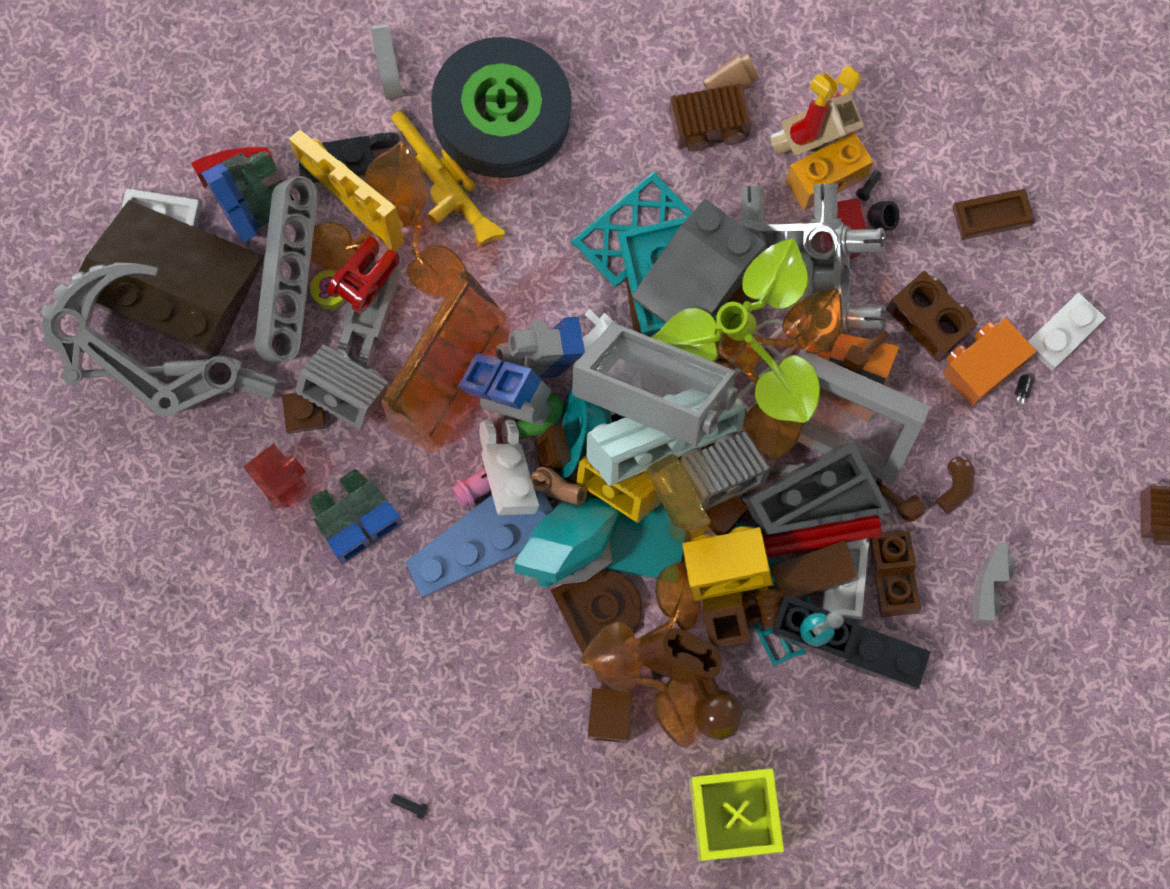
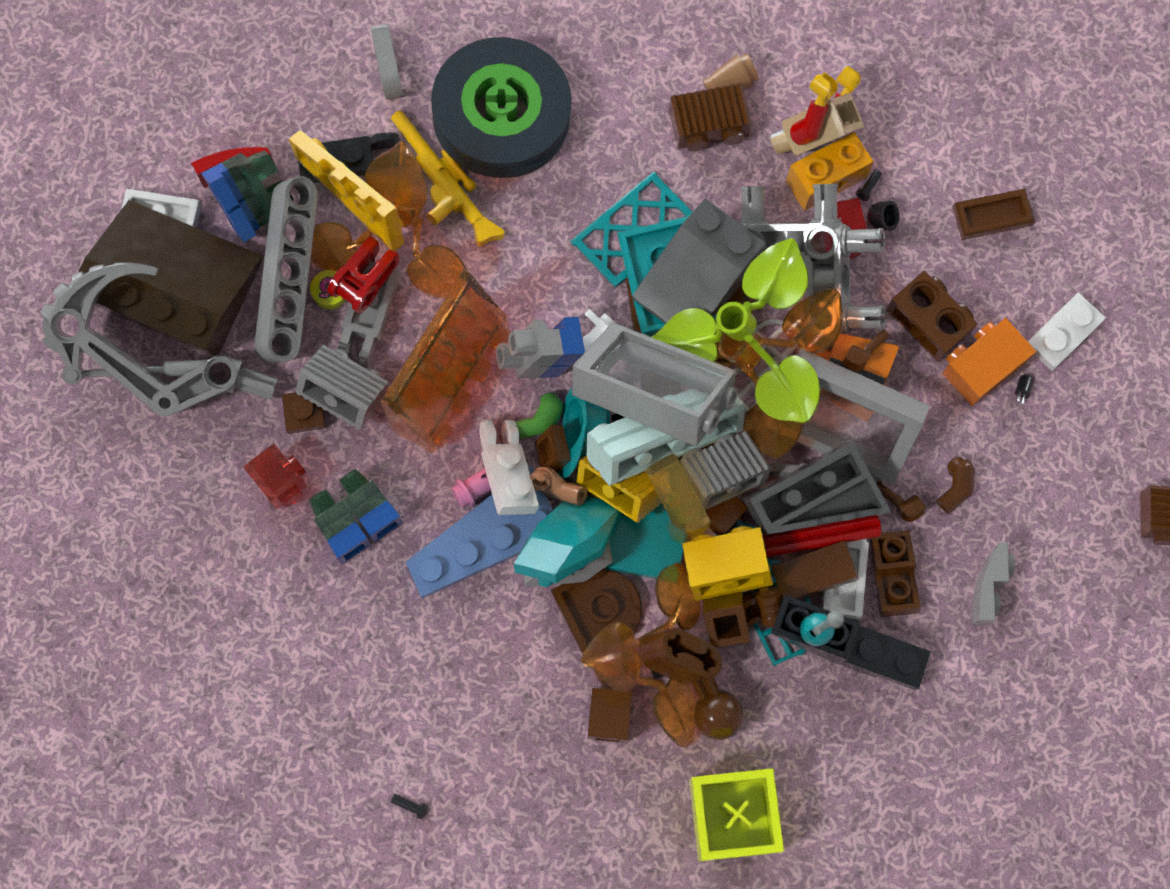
blue hips [458,353,552,425] -> none

